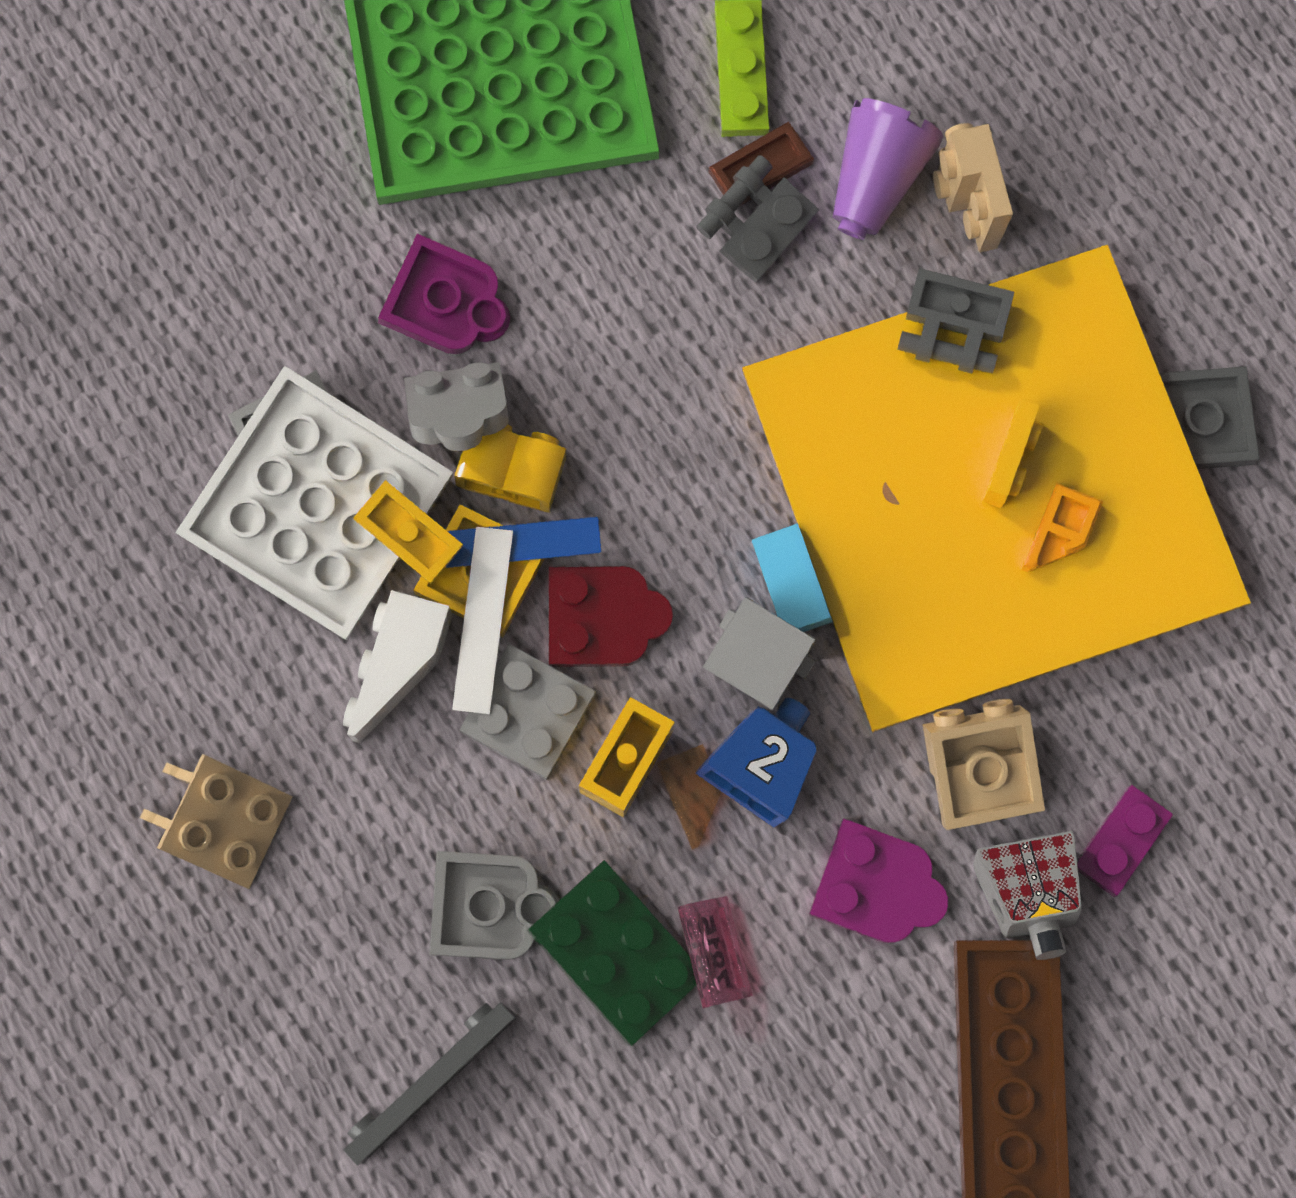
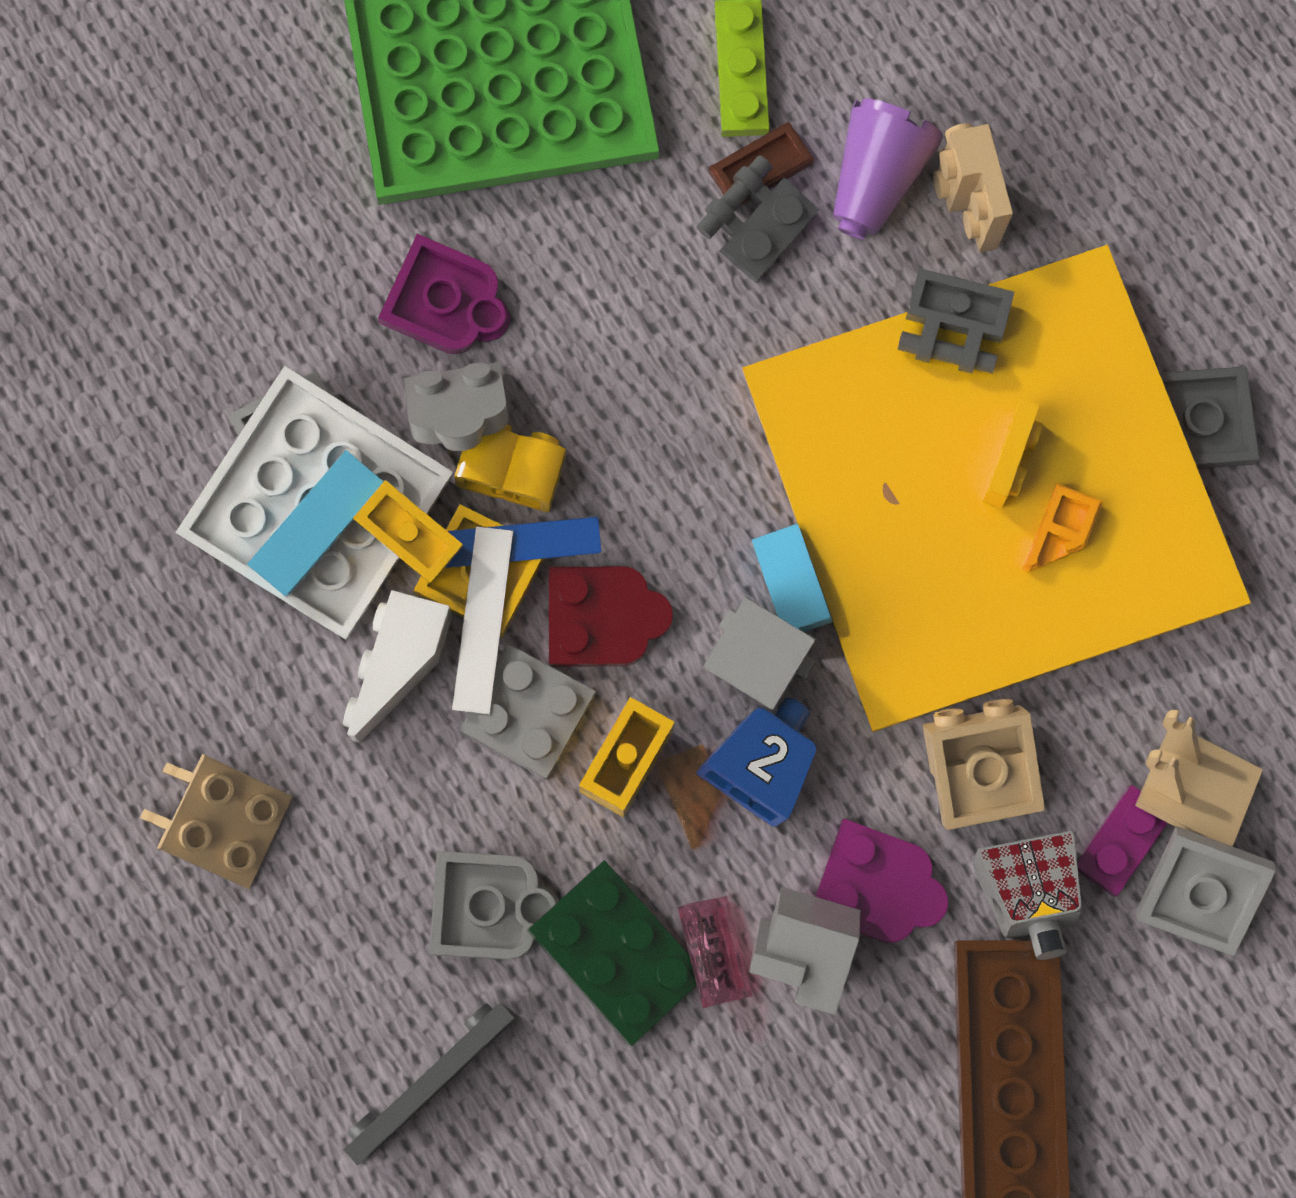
none -> medium azure tile [247,450,384,597]
none -> light grey plate [749,887,861,1015]
none -> tan plate [1135,710,1263,847]
none -> light grey plate [1136,826,1276,956]

